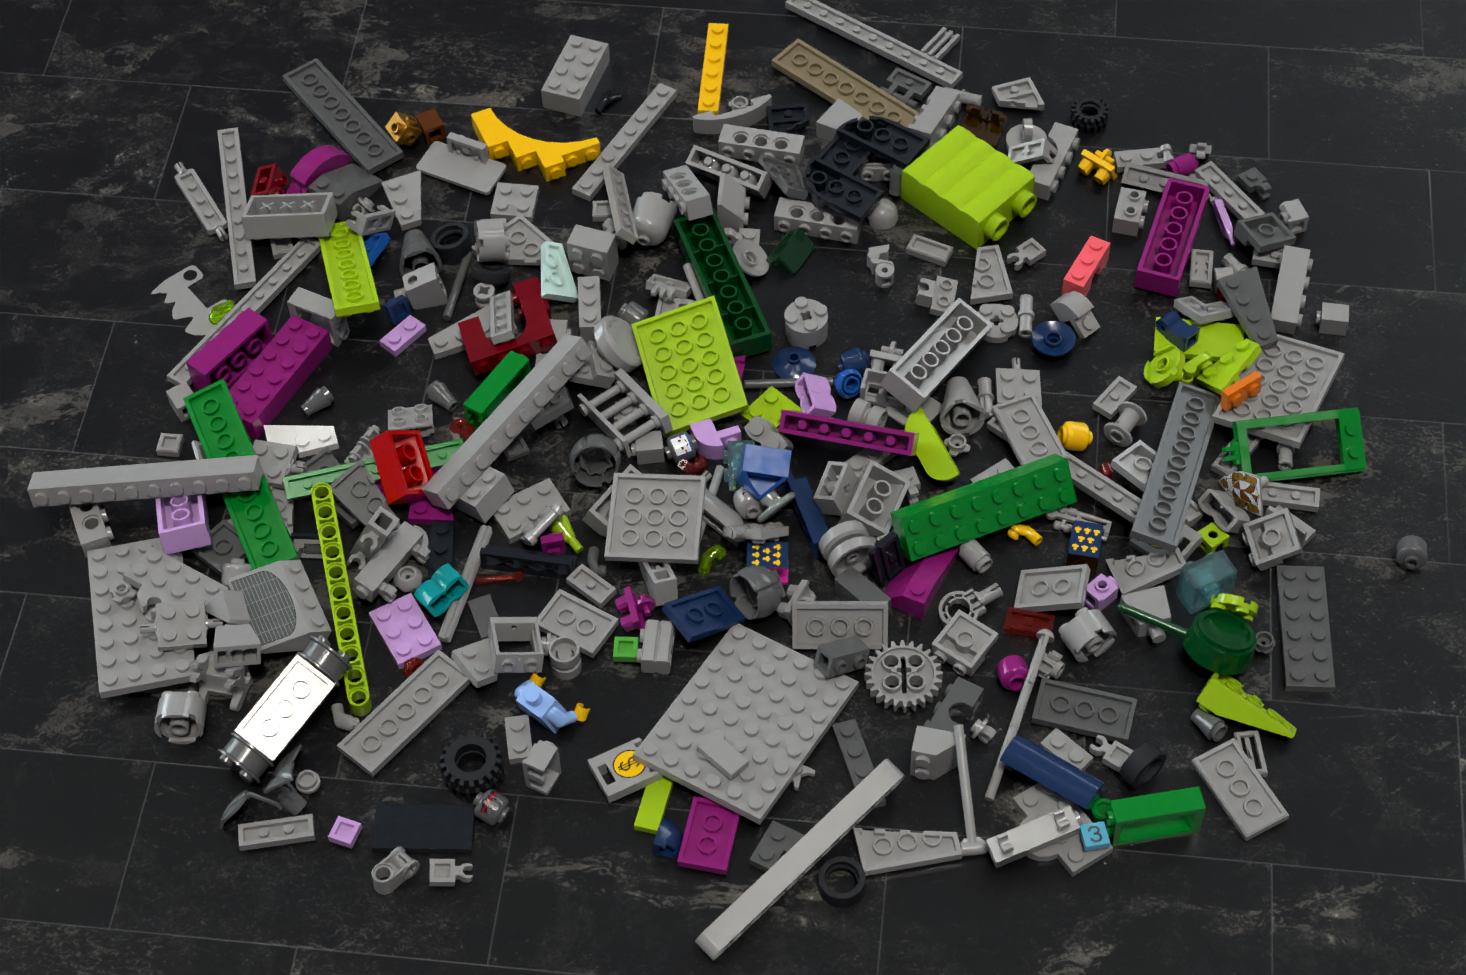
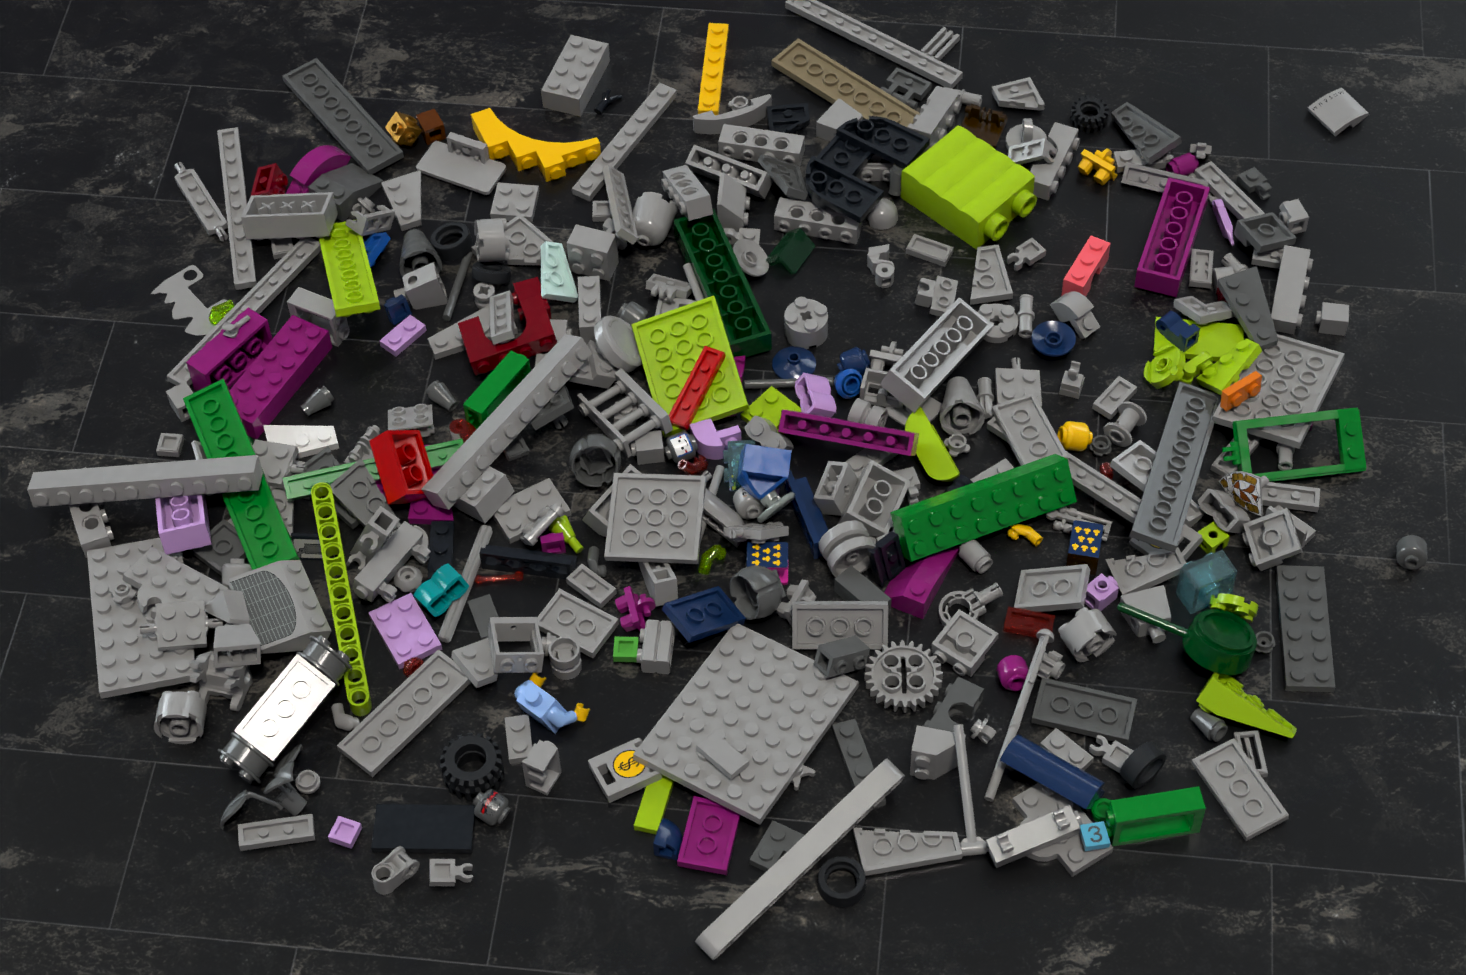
light grey brick [1112,187,1149,237] -> none
none -> light grey hand [222,315,251,338]
none -> red tile [669,346,726,431]
none -> light grey piece [1059,361,1085,399]
none -> dark grey plate [1089,435,1112,456]
none -> dark grey wing [1111,102,1182,165]
none -> light grey slope [1308,88,1369,137]

